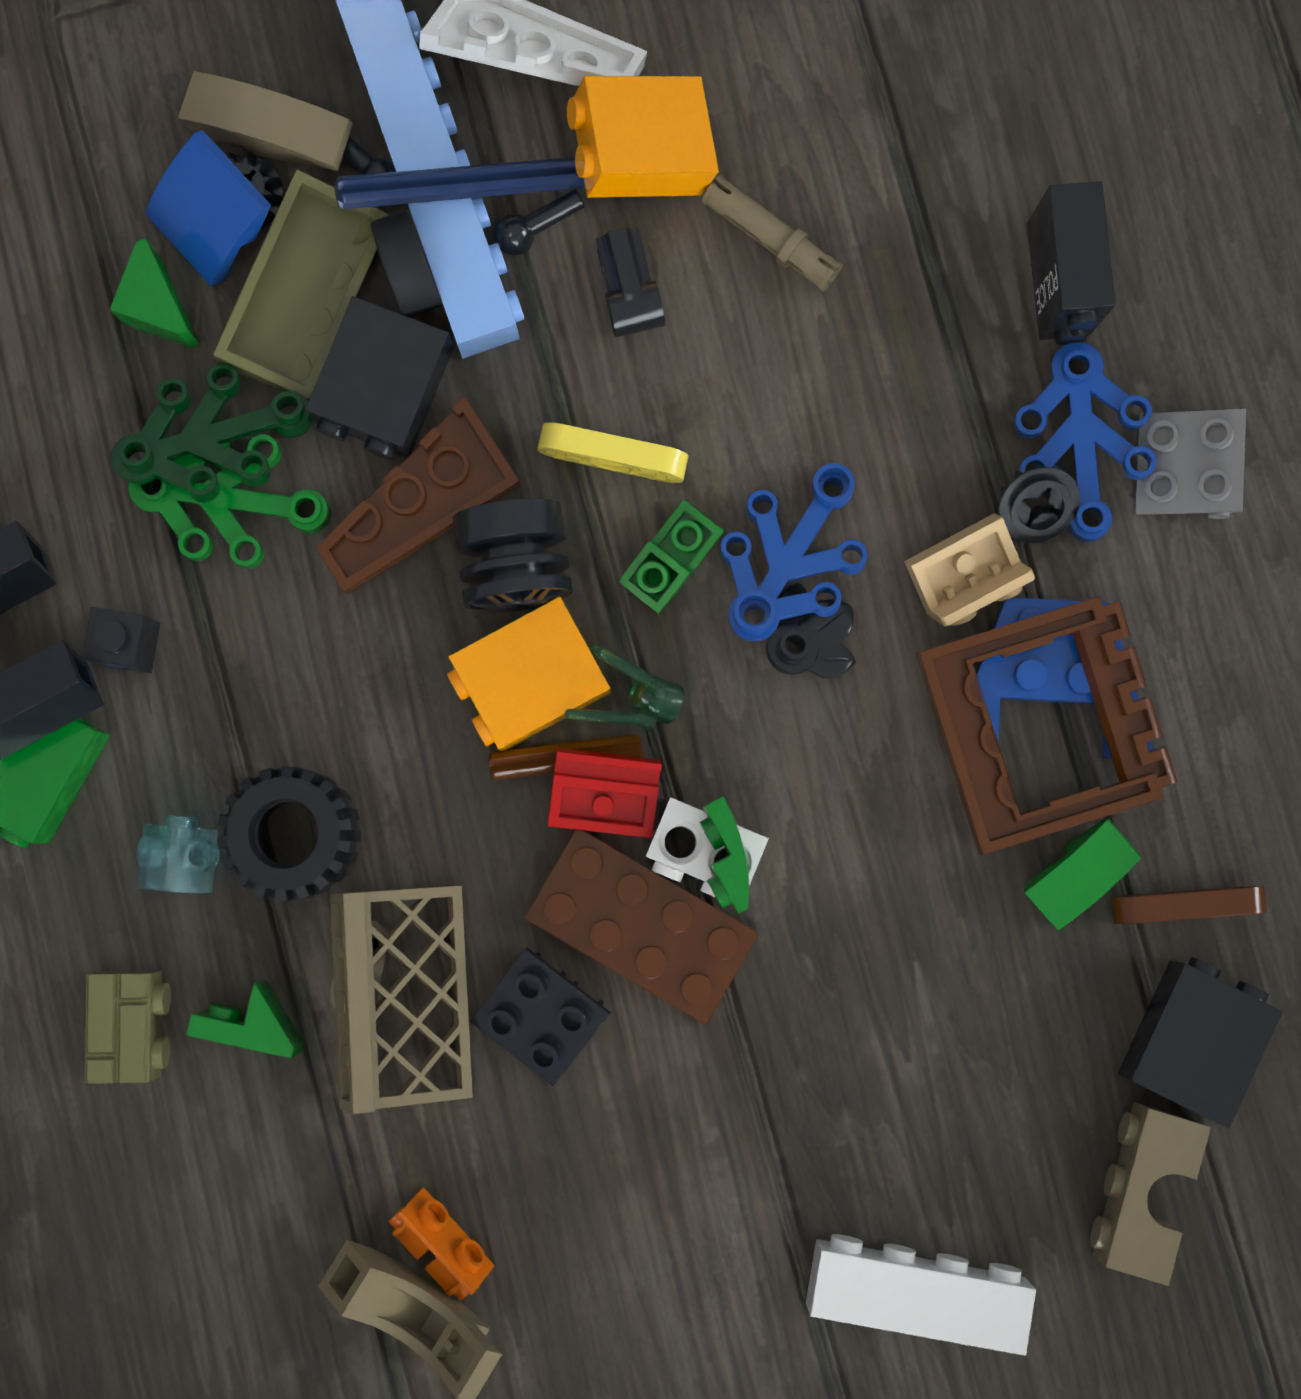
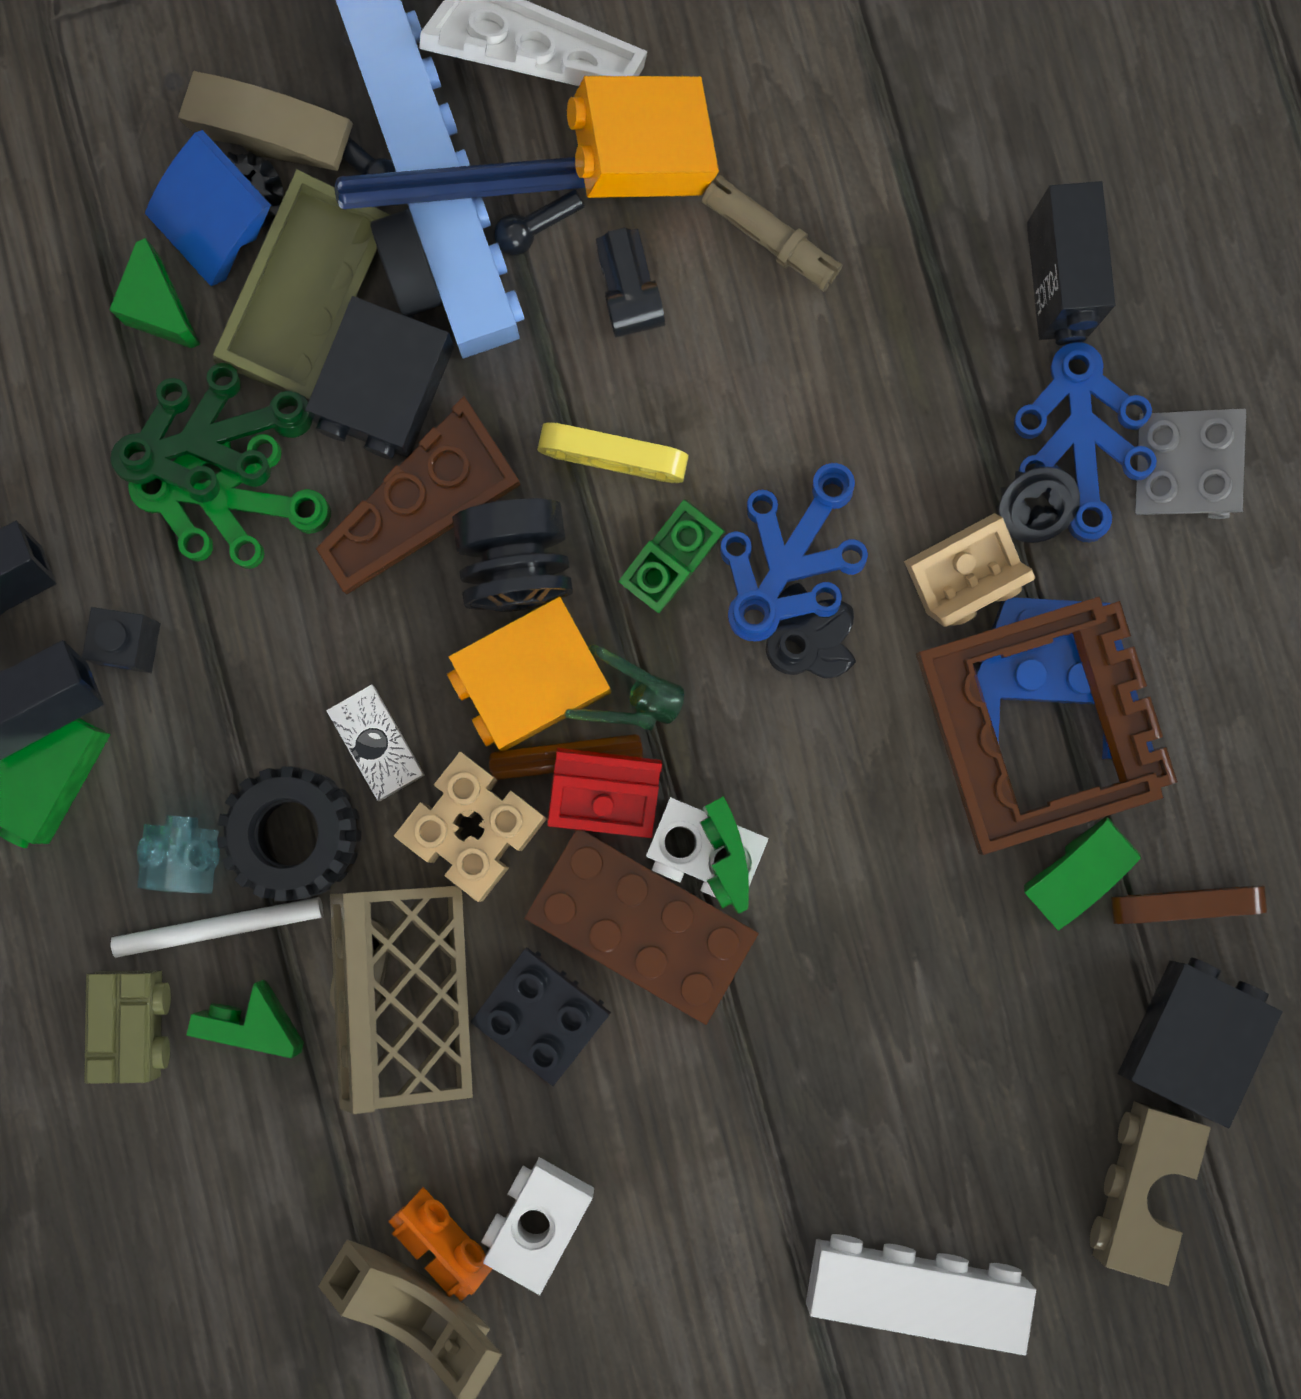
none -> white bar [111,897,323,958]
none -> tile [326,685,425,801]
none -> tan brick [394,752,547,902]
none -> white brick [481,1157,594,1295]

